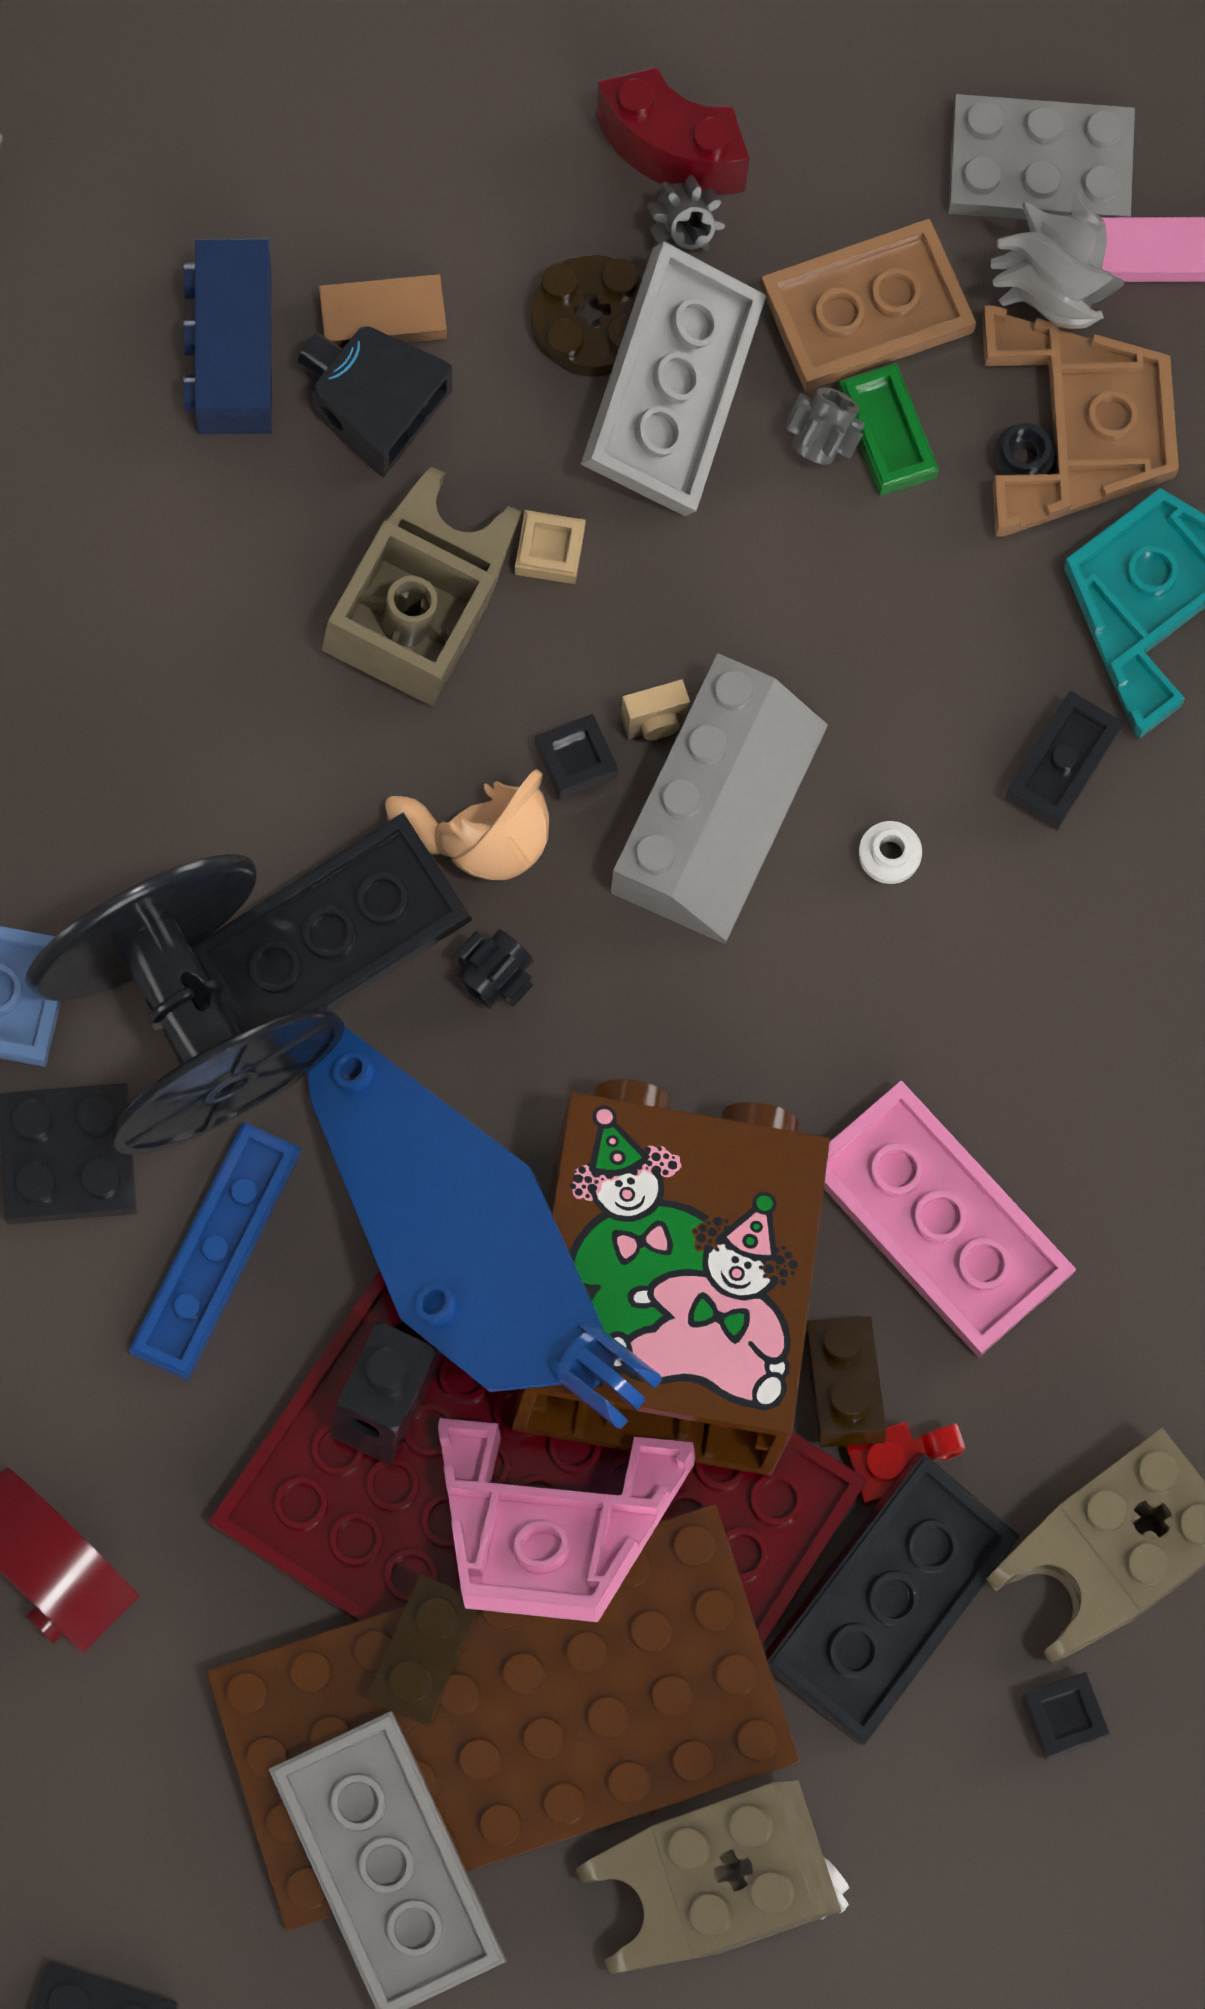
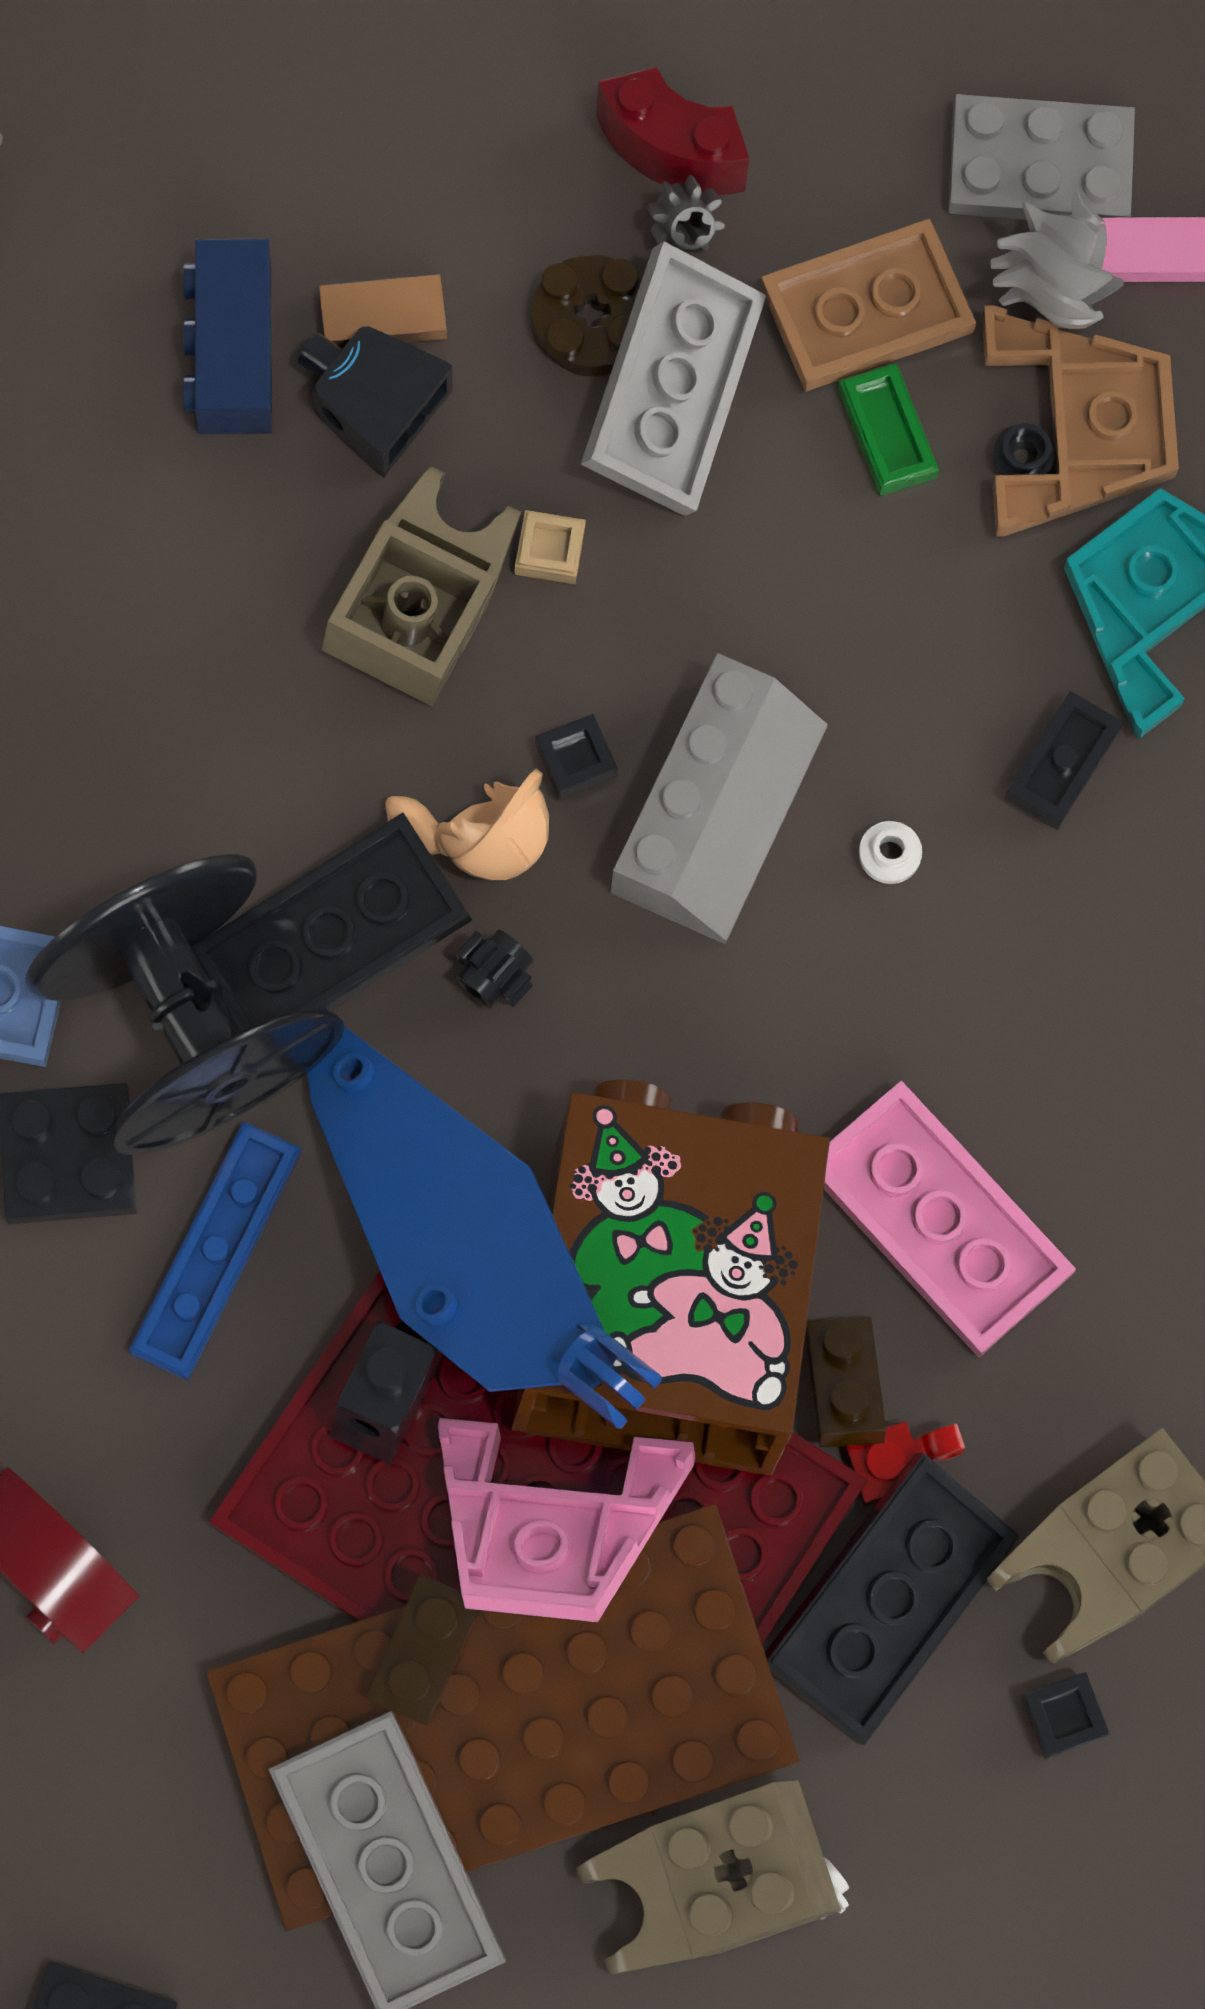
tan plate [620,679,690,740] -> none
dark grey gear [786,387,865,465] -> none

